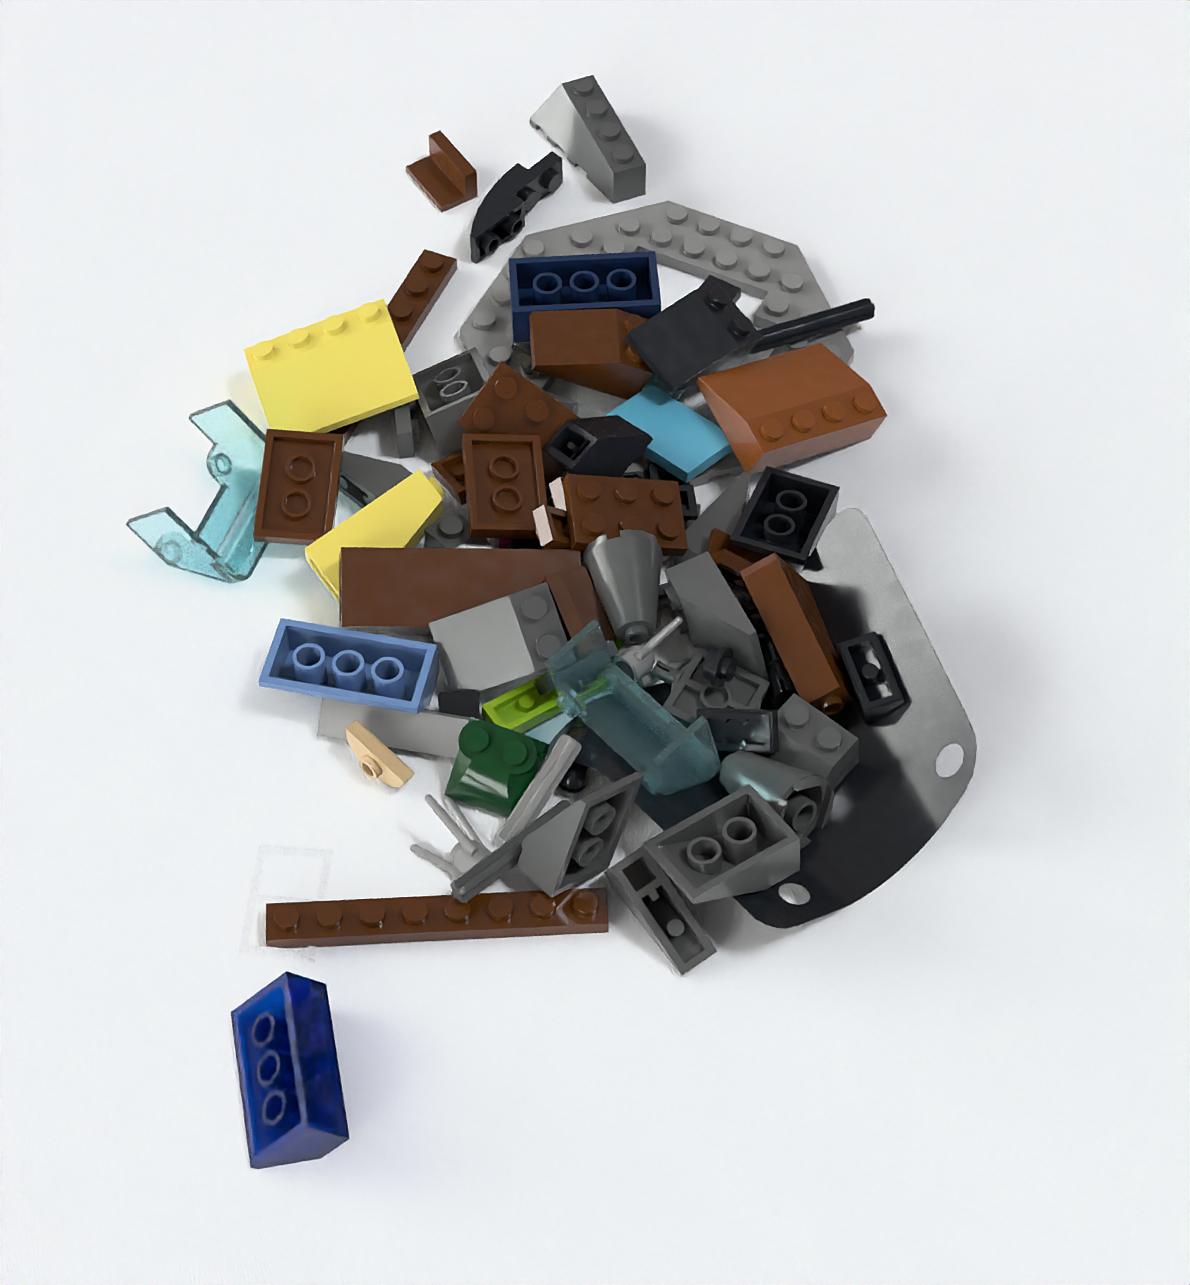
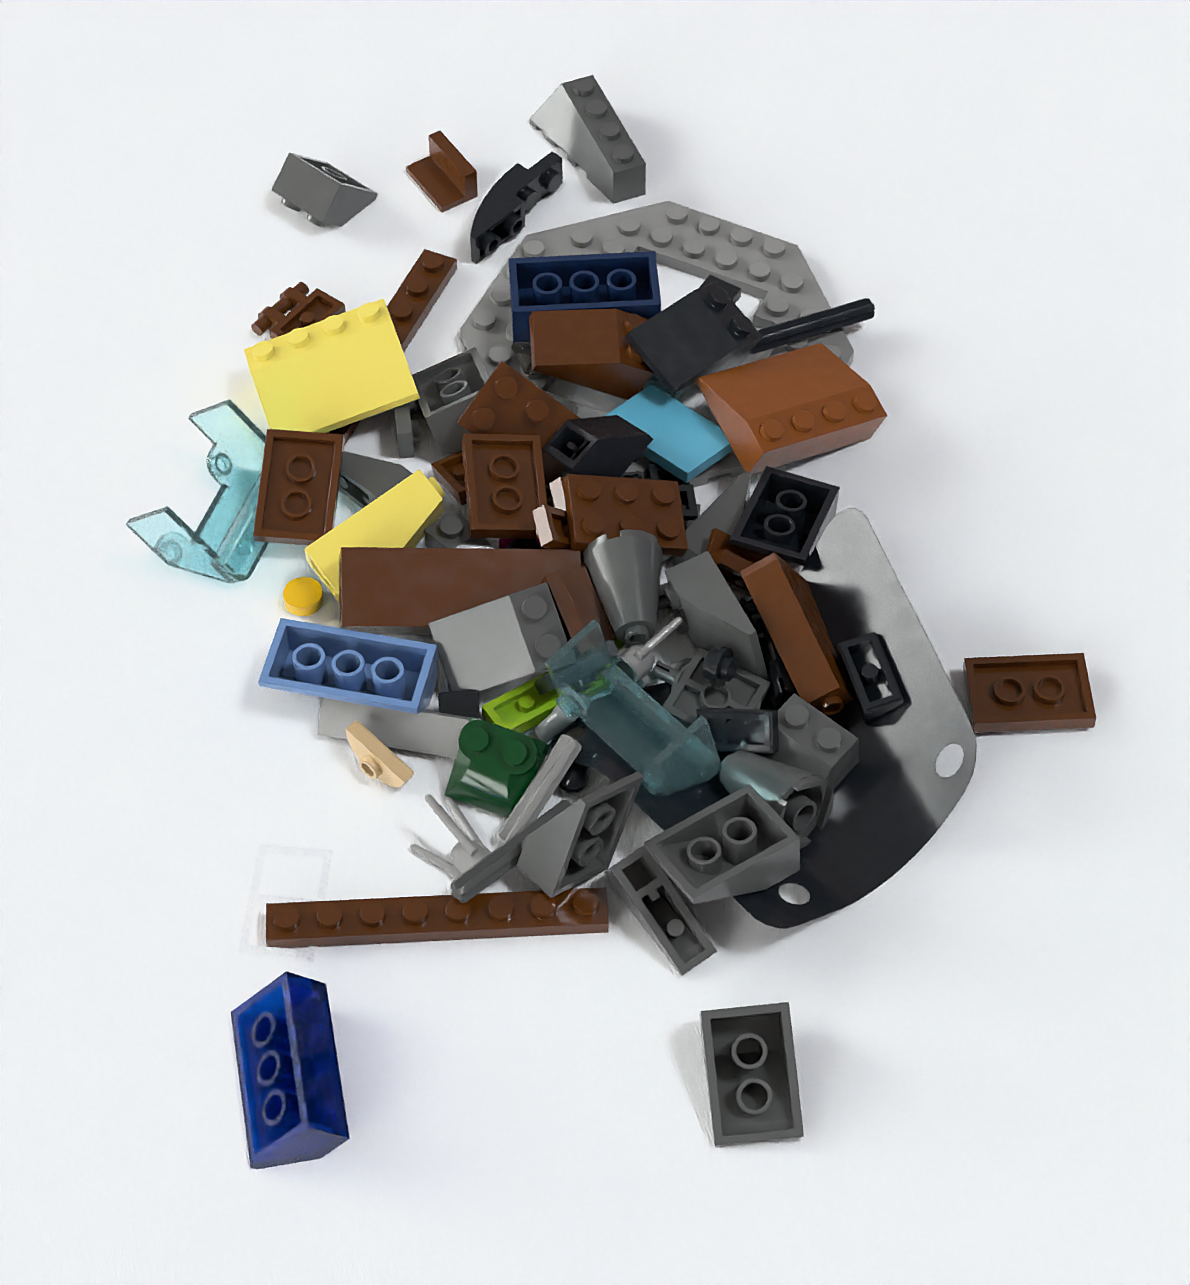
none -> reddish brown plate [251,282,346,339]
none -> dark grey slope [271,152,378,228]
none -> yellow tile [283,577,323,616]
none -> light grey arm [534,691,590,743]
none -> dark grey slope [699,1002,804,1146]
none -> reddish brown plate [963,653,1096,733]

